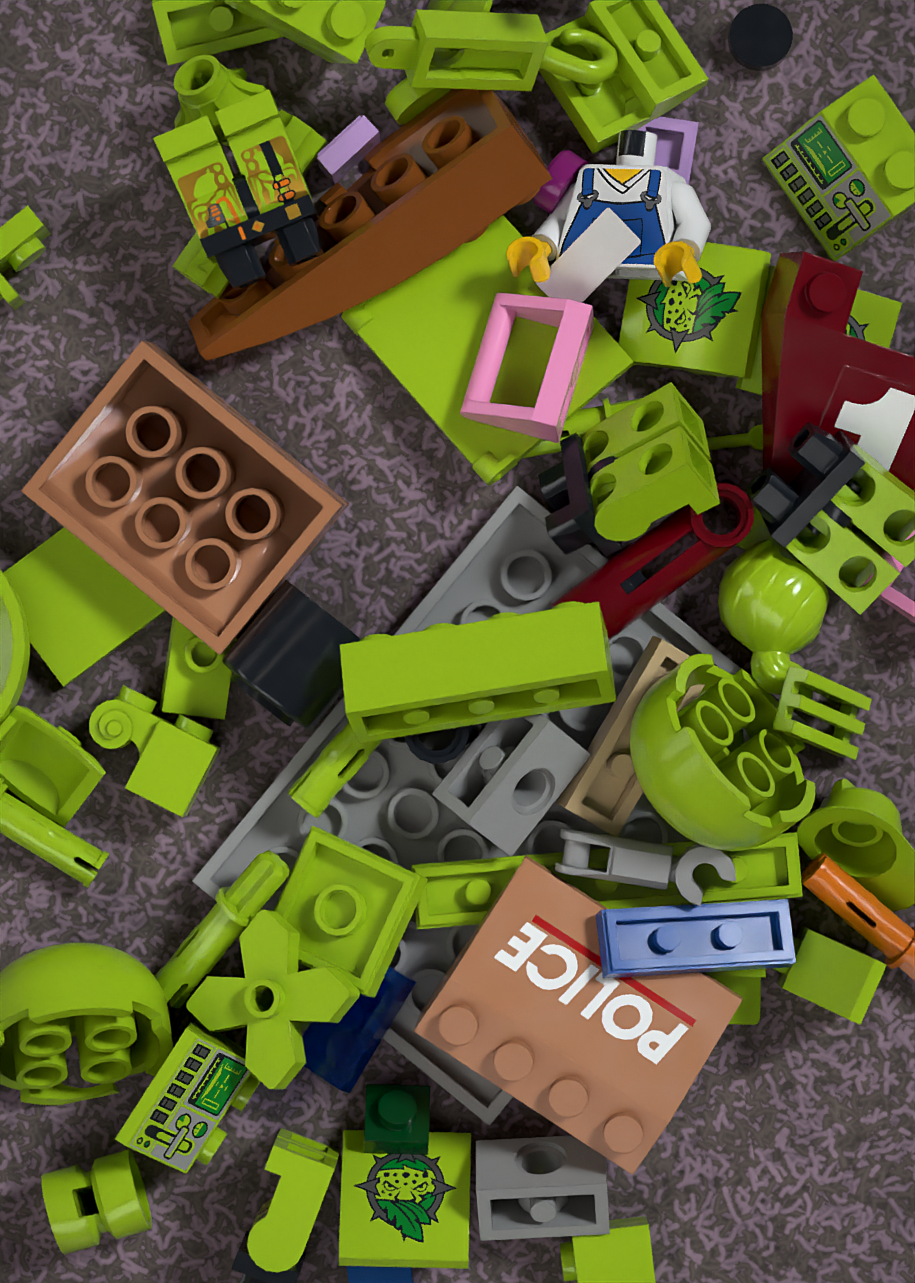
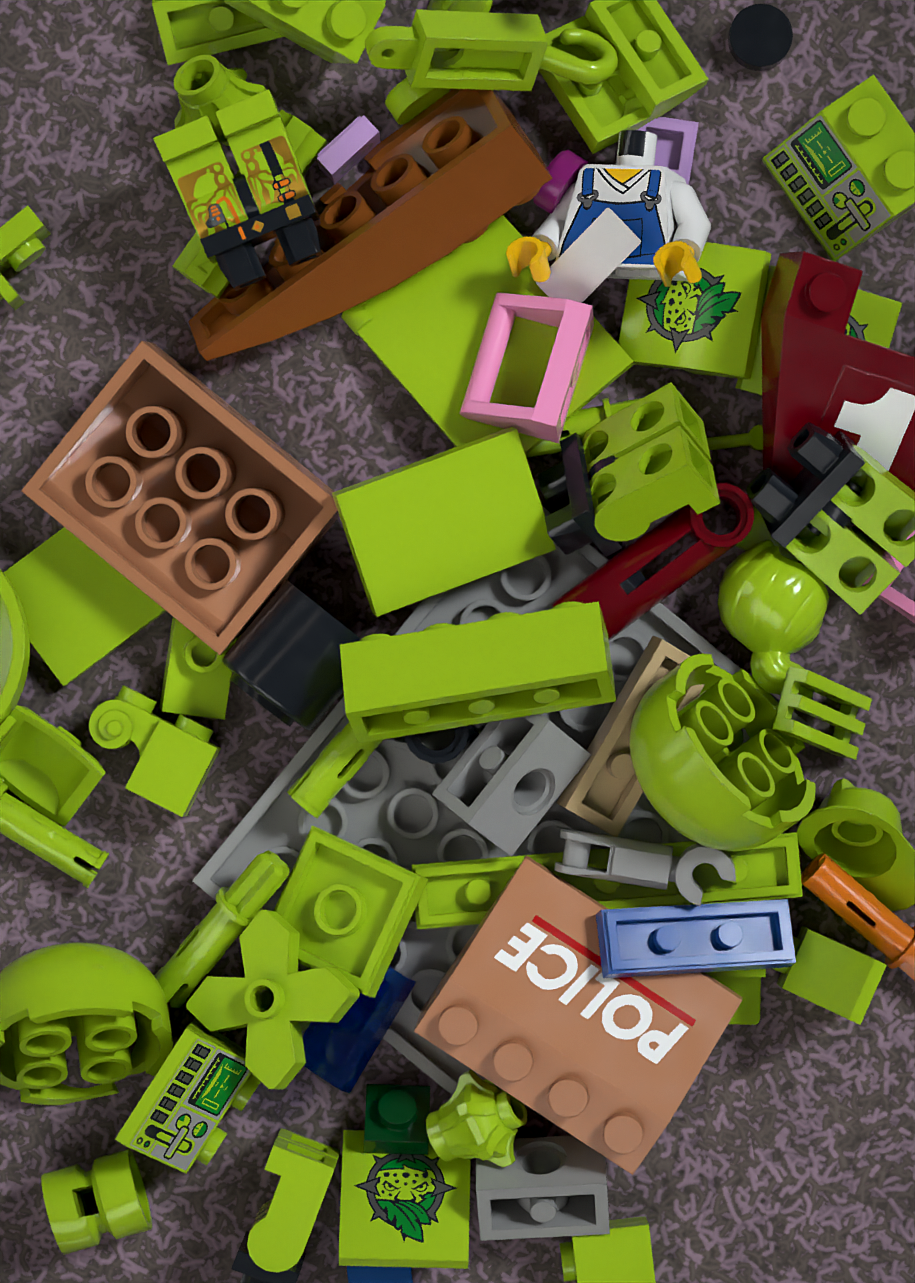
none -> lime tile [332,427,556,617]
none -> lime rock [426,1069,527,1168]

